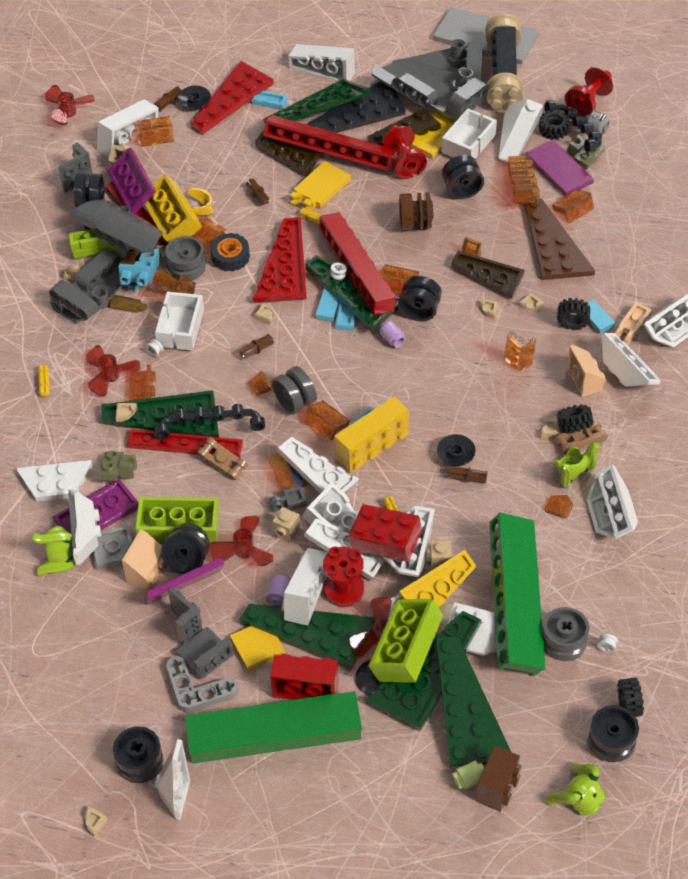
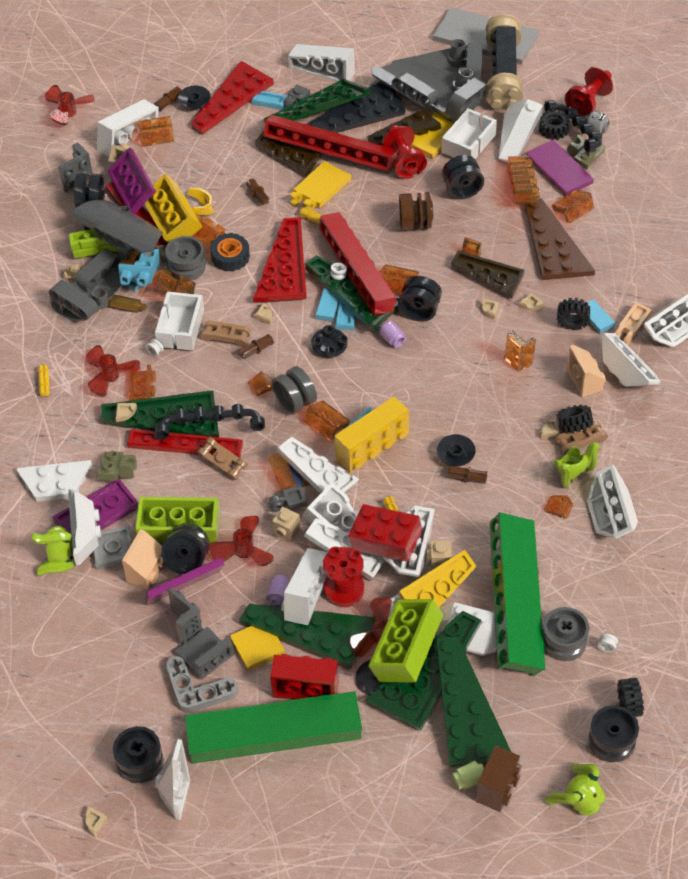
none -> medium nougat plate [201,320,251,347]
none -> dark grey plate [283,85,311,107]
none -> black dish [311,325,348,358]

